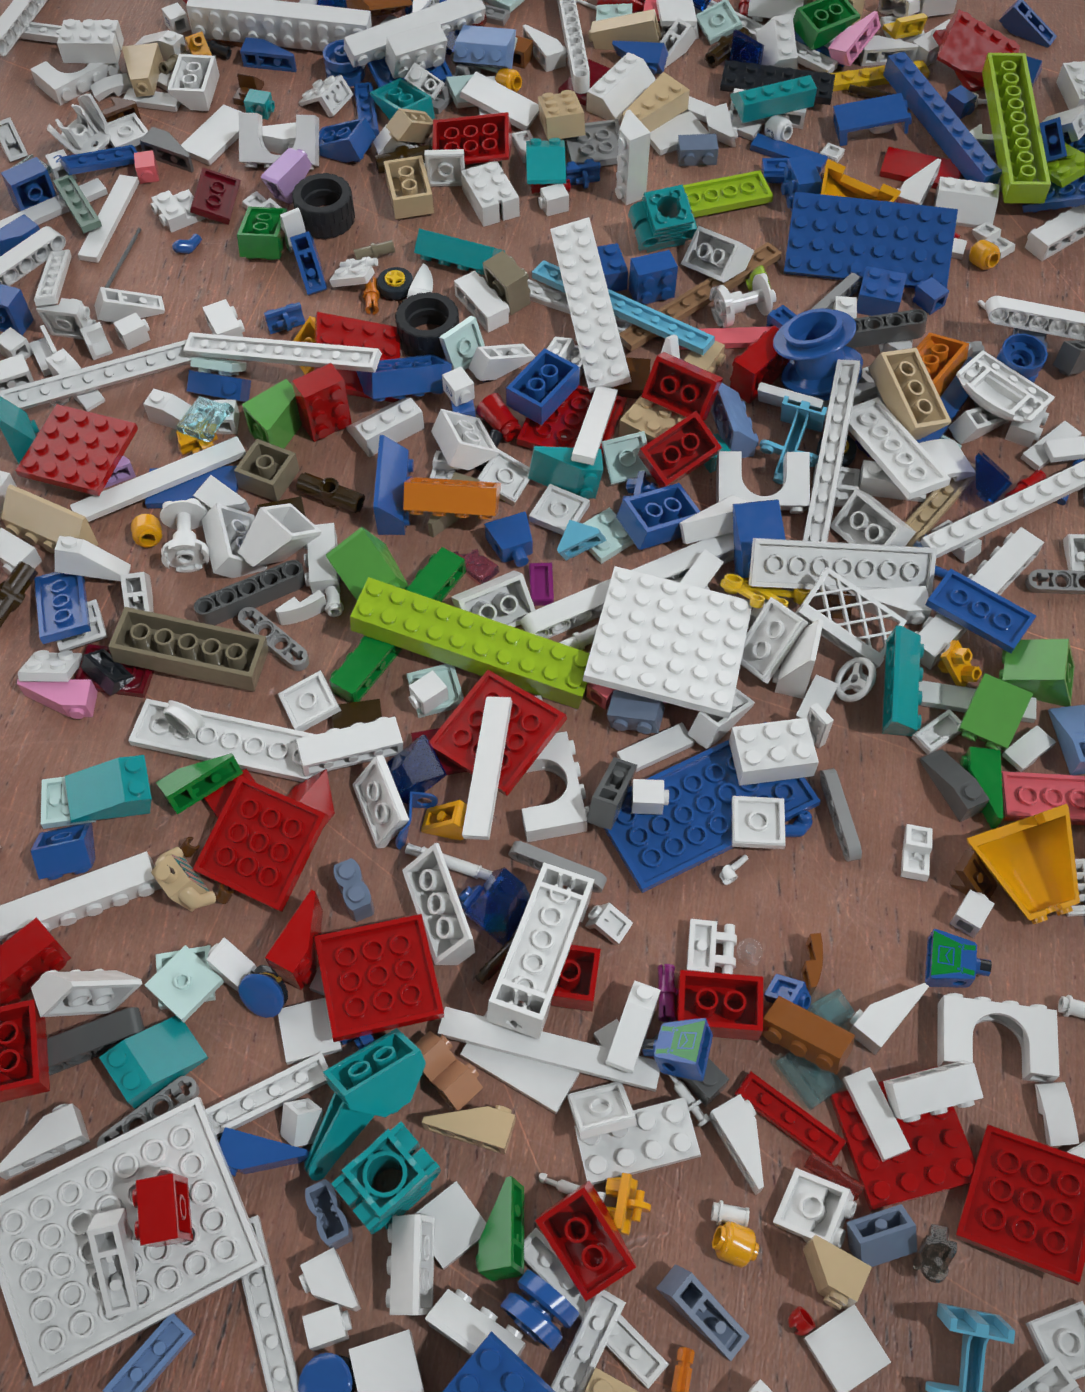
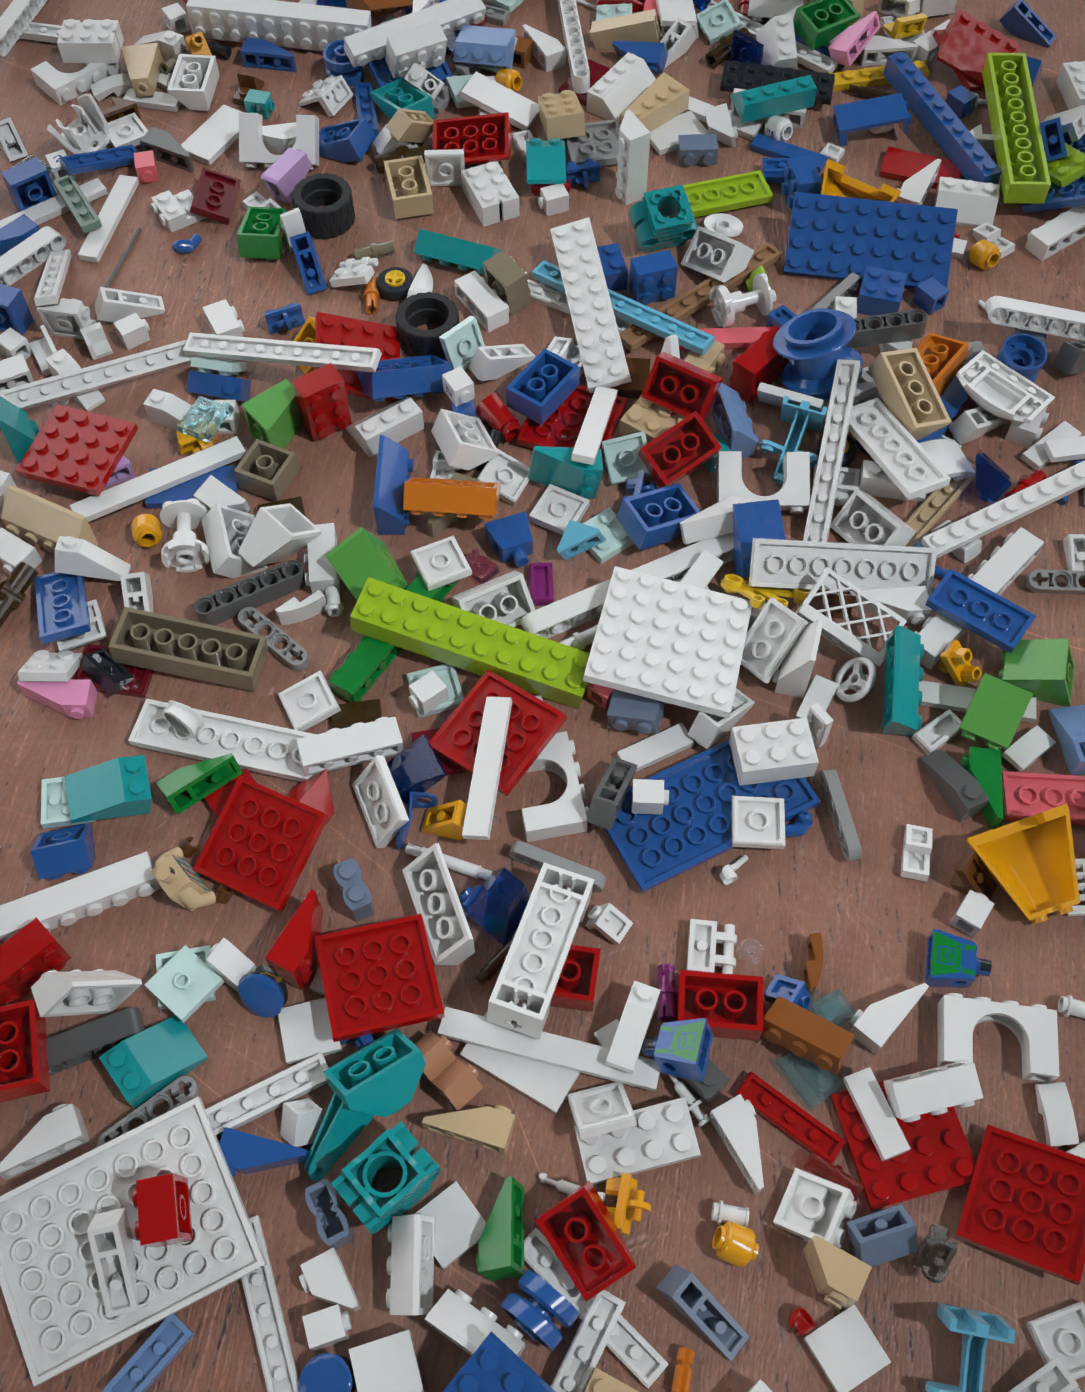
dark brown piece [296,472,365,513] -> none
none -> white tile [410,535,472,591]
none -> white dish [704,213,743,238]

